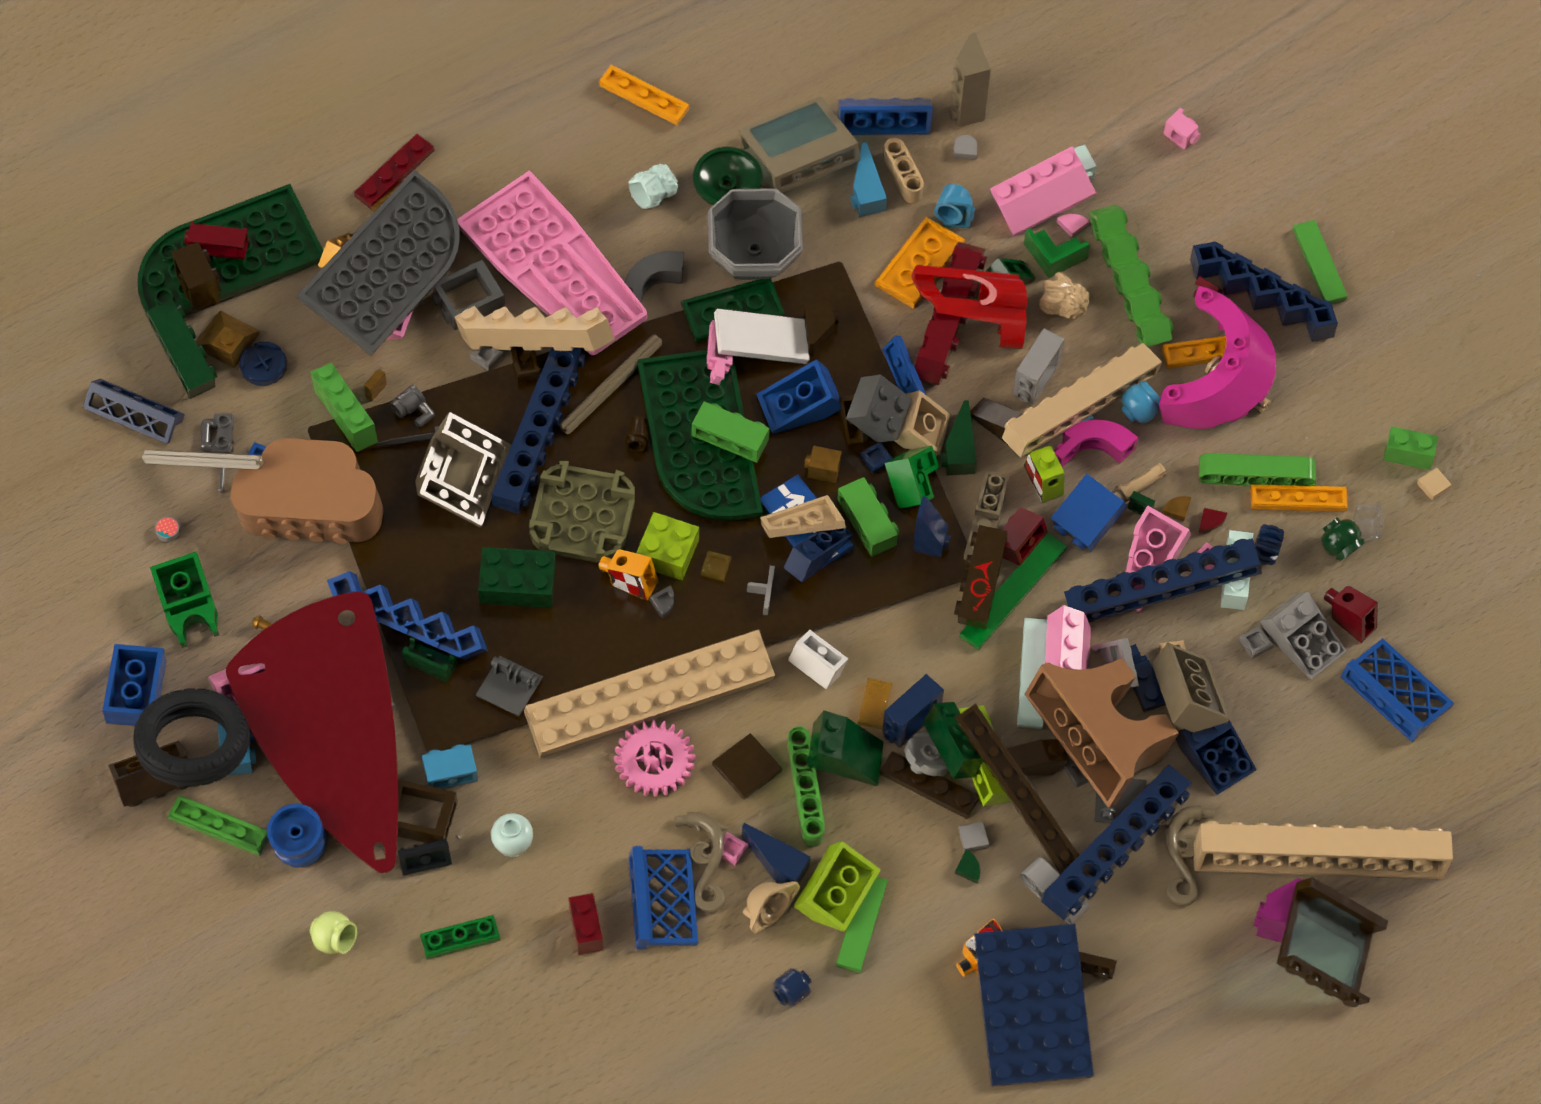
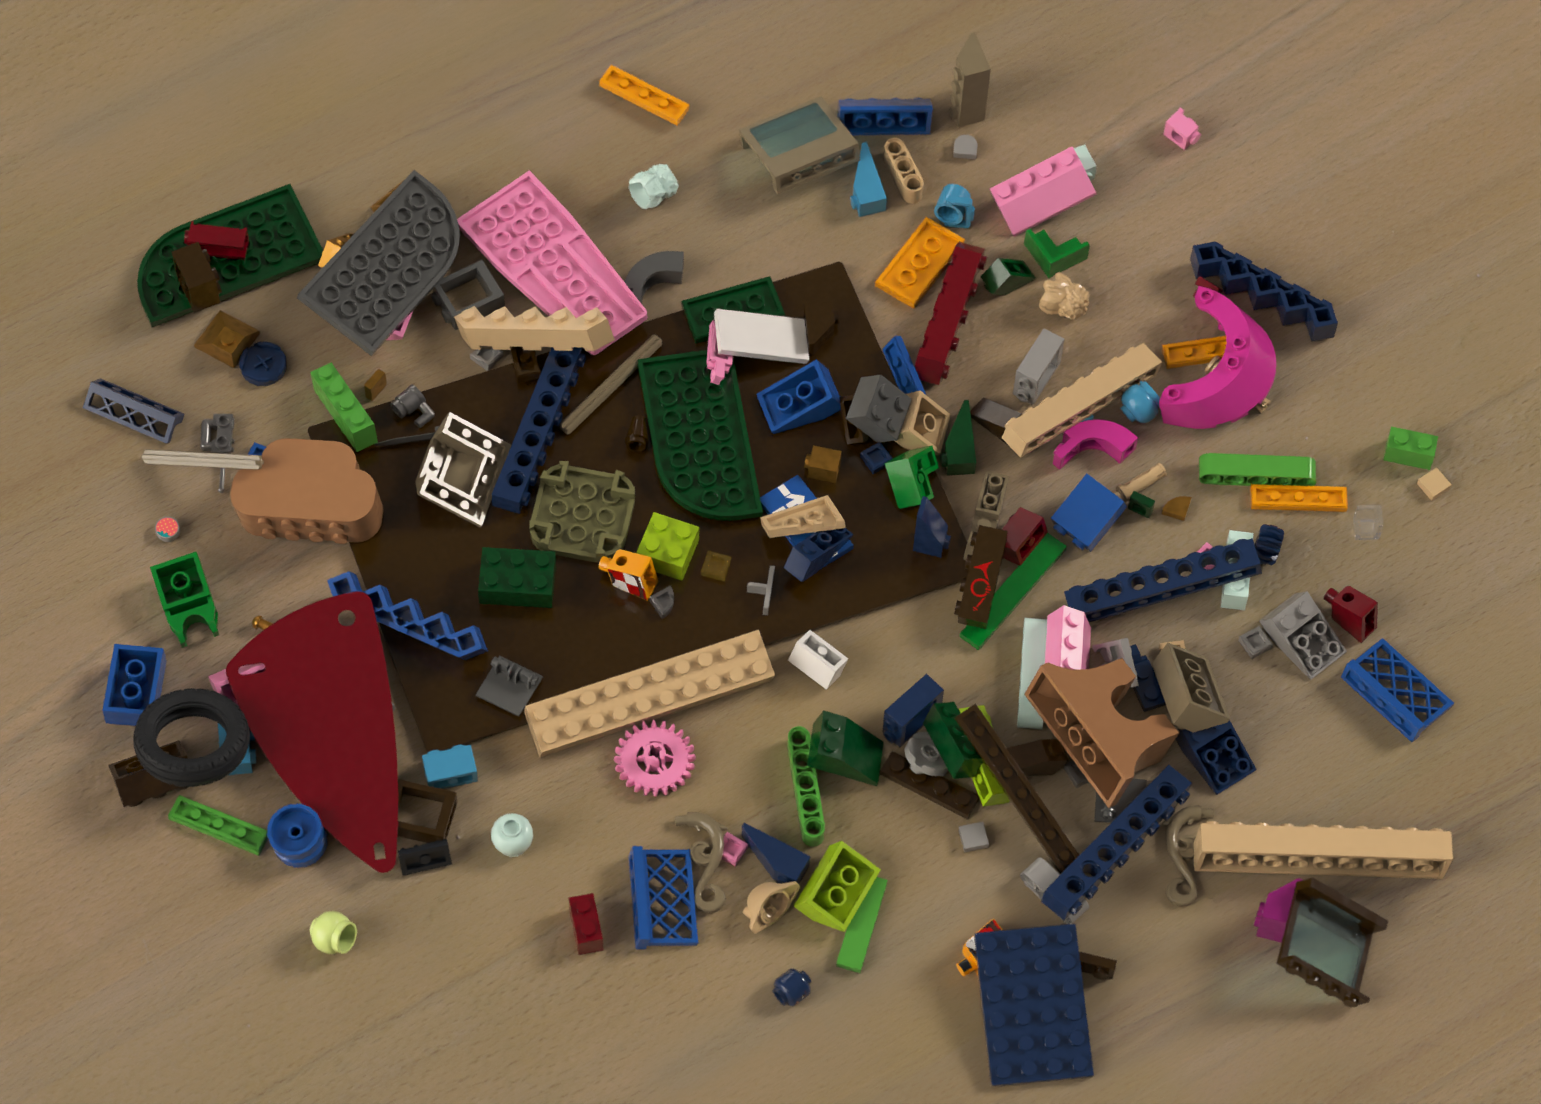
dark green brick [147,299,217,399] -> none
dark red plate [354,134,434,210] -> none
dark green hinge [402,637,458,682] -> none
green tile [420,915,500,960] -> none
bright green brick [692,401,769,463] -> none
dark green dish [693,147,763,205] -> none
dark grey rock [707,189,803,280] -> none
dark brown tile [712,733,782,800] -> none
bright green brick [838,477,900,557] -> none
clear yellow tile [858,678,892,730] -> none
red panel [911,265,1027,349] -> none
dark green tile [955,850,981,884] -> none
lime torso [1023,446,1065,503] -> none
bright pink tile [1057,214,1090,237] -> none
bright green brick [1089,205,1174,347] -> none
bright pink wedge [1120,506,1191,613] -> none
dark red tile [1199,508,1227,533] -> none
bright green tile [1292,220,1348,304] -> none
dark green piece [1321,517,1365,561] -> none

